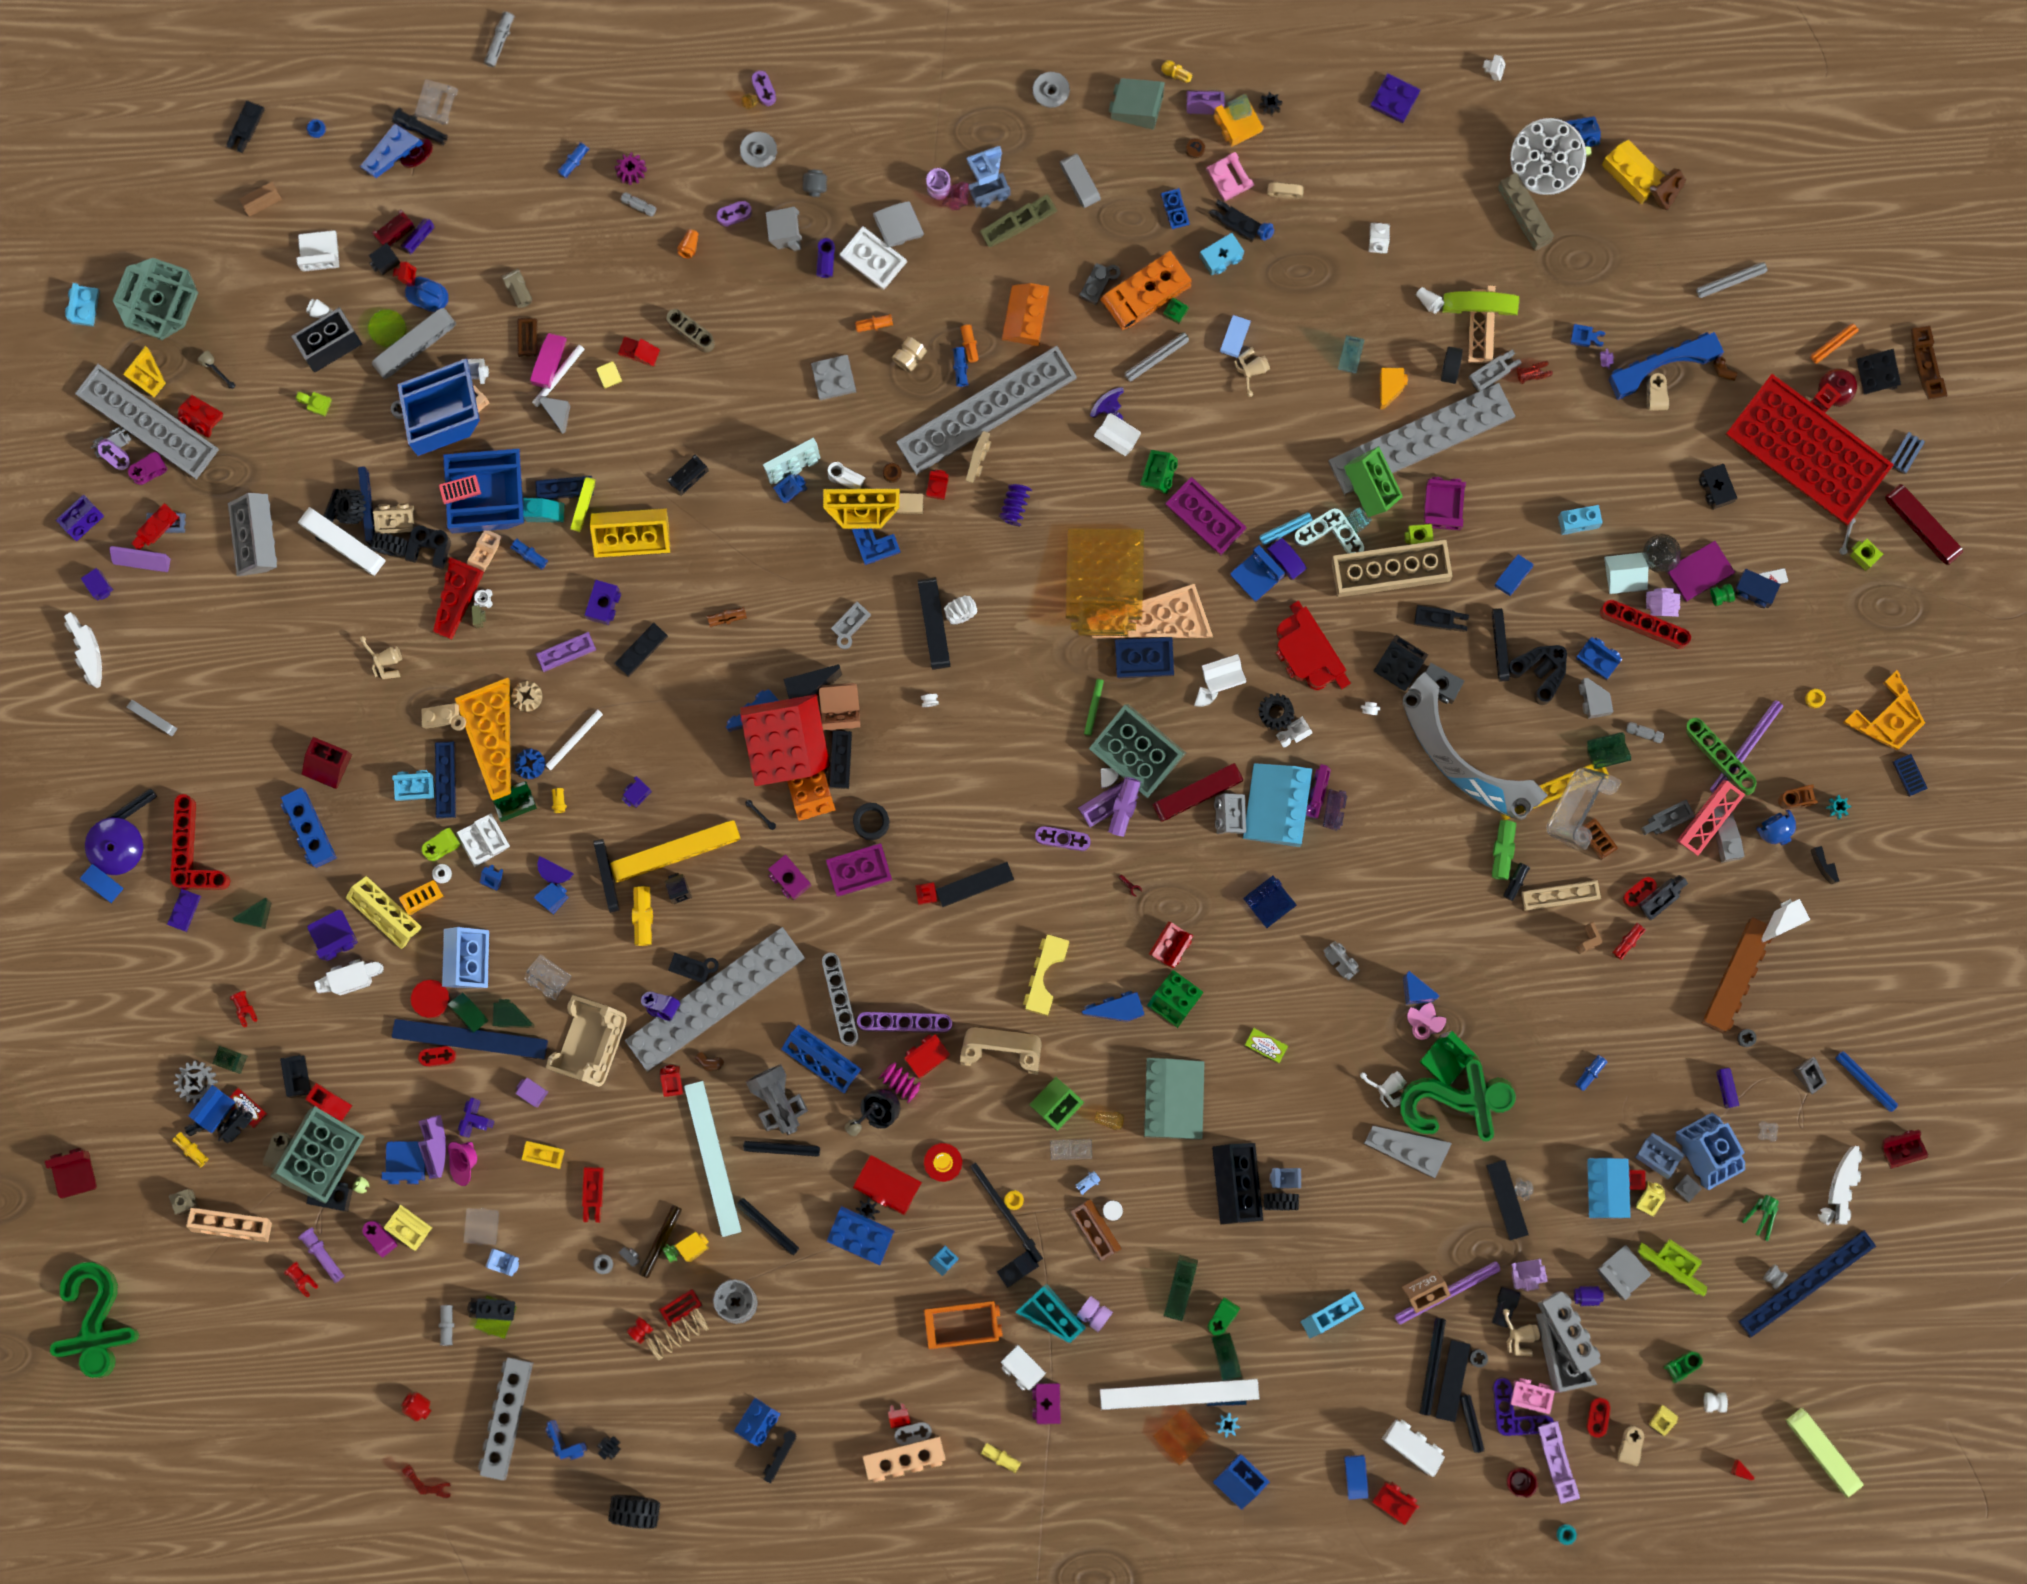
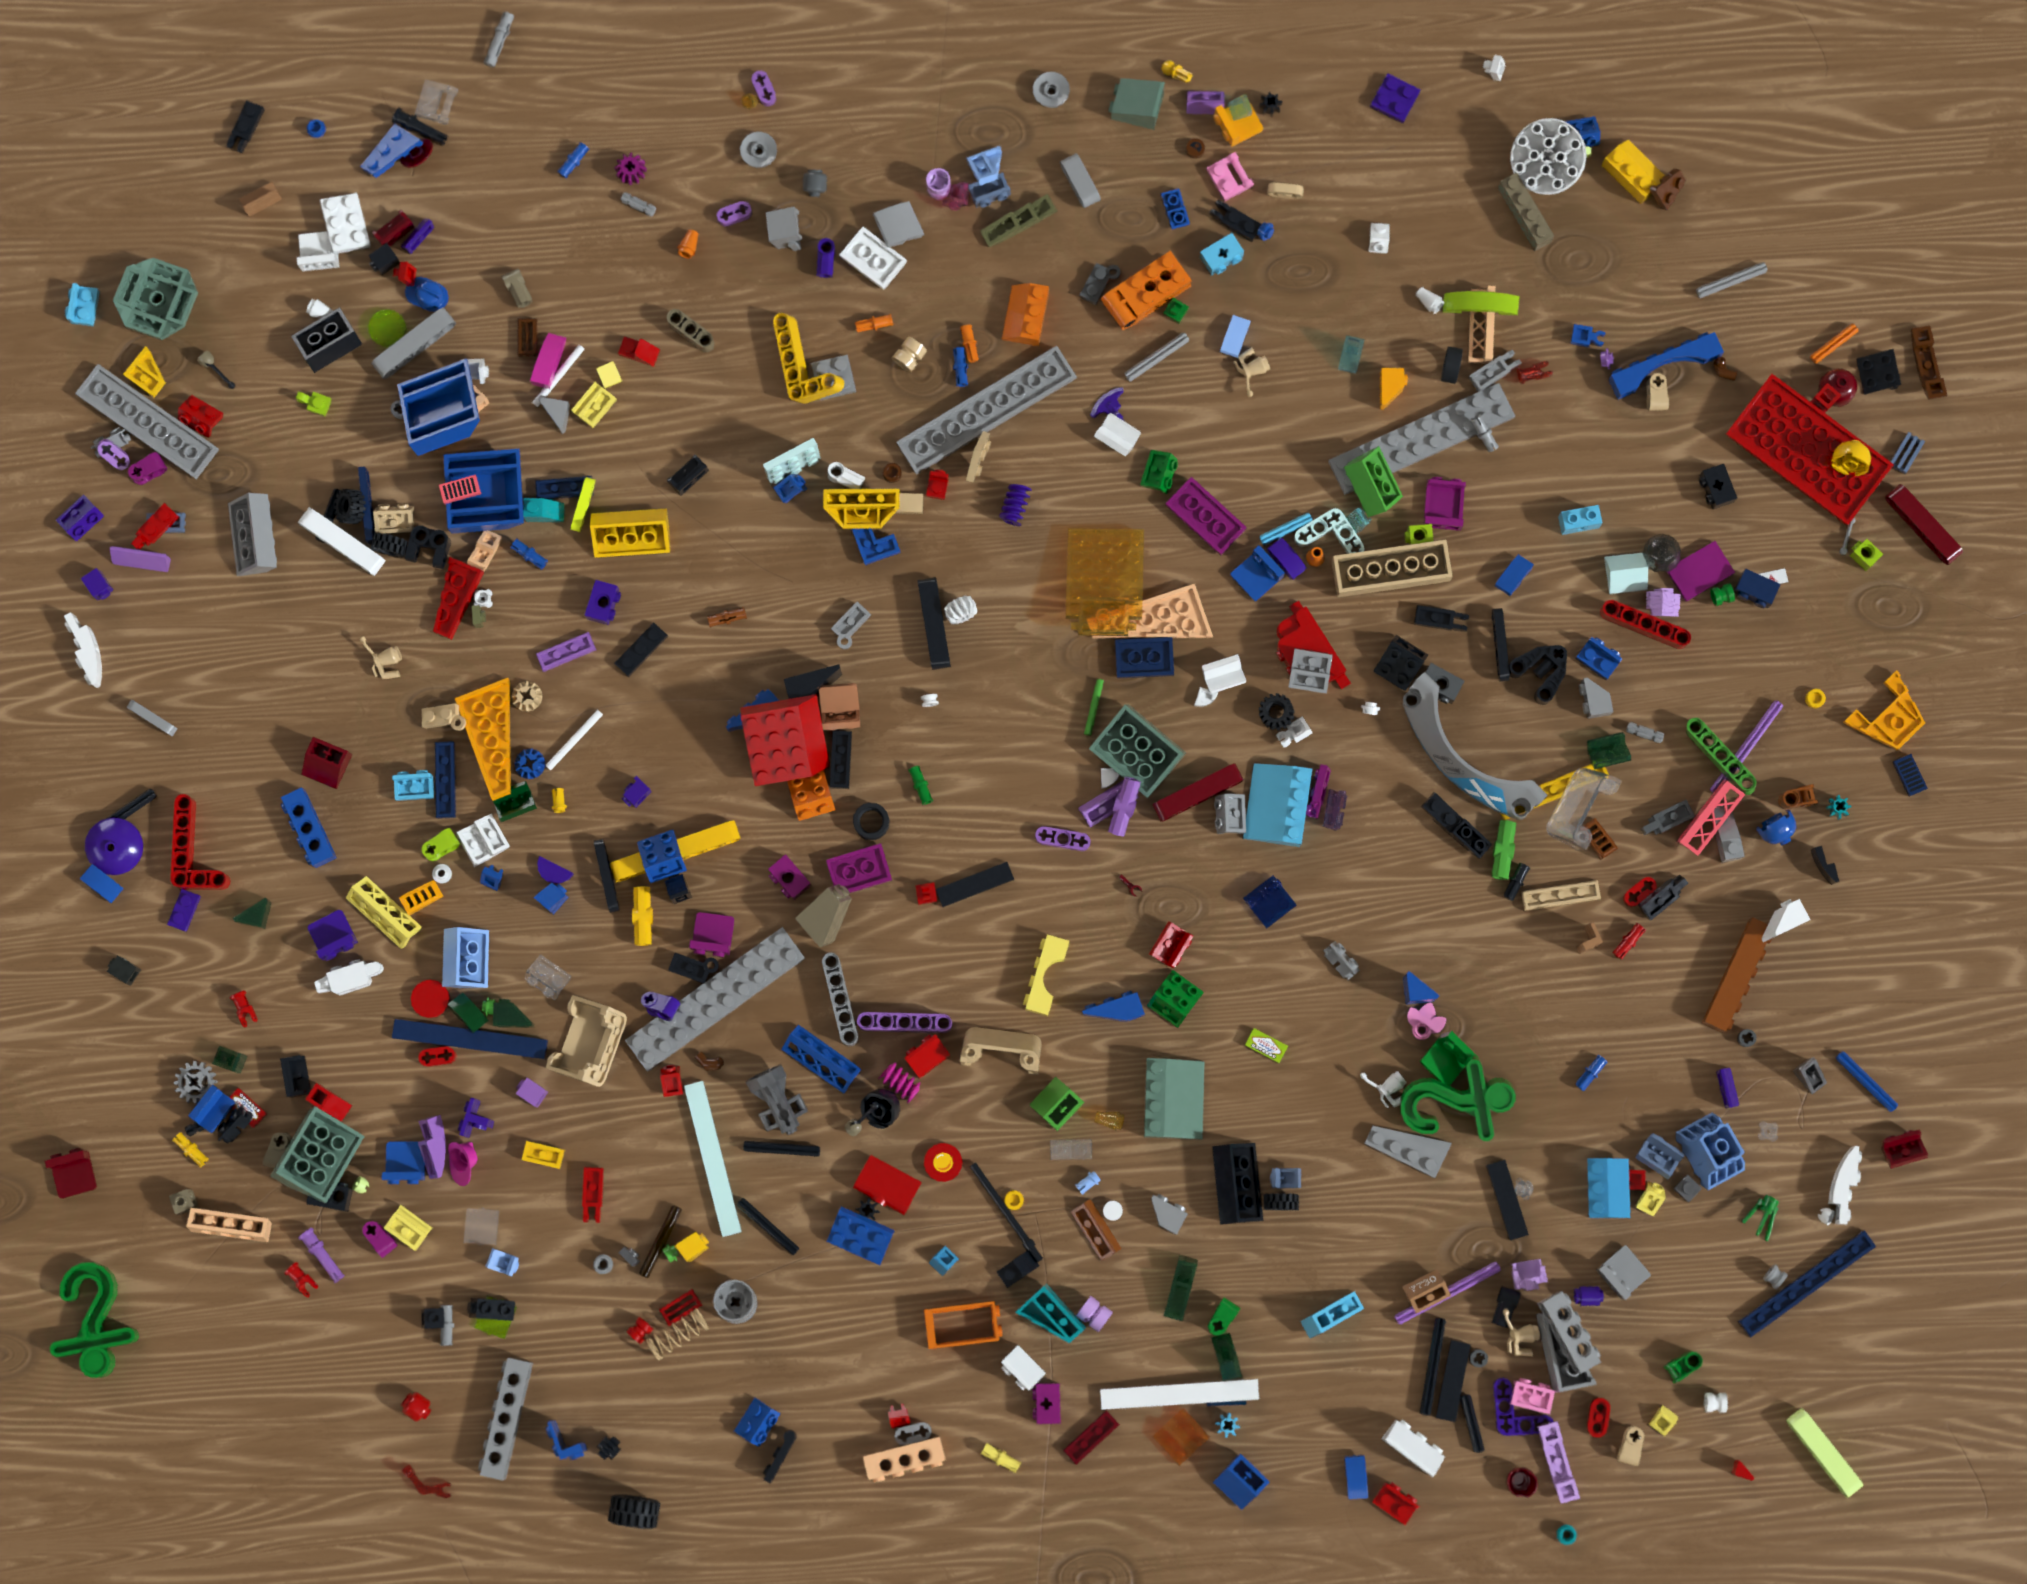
black hinge [745,800,776,830] -> none
lime bracket [1638,1239,1708,1296] -> none
none -> pearl dark grey brick [107,955,141,986]
none -> white plate [320,193,370,254]
none -> black bracket [421,1308,444,1329]
none -> bright green plate [482,997,496,1016]
none -> light yellow plate [571,382,617,428]
none -> blue bracket [637,830,687,883]
none -> magenta bracket [689,912,735,957]
none -> yellow beam [773,313,844,404]
none -> dark tan slope [795,884,852,947]
none -> green pin [908,766,933,805]
none -> dark red tile [1063,1410,1120,1465]
none -> light grey slope [1151,1194,1188,1235]
none -> light grey slope [1288,648,1333,694]
none -> orange cone [1306,547,1325,567]
none -> black slope [1421,792,1492,859]
none -> light grey pin [1470,414,1499,452]
none -> yellow cylinder [1831,440,1871,476]

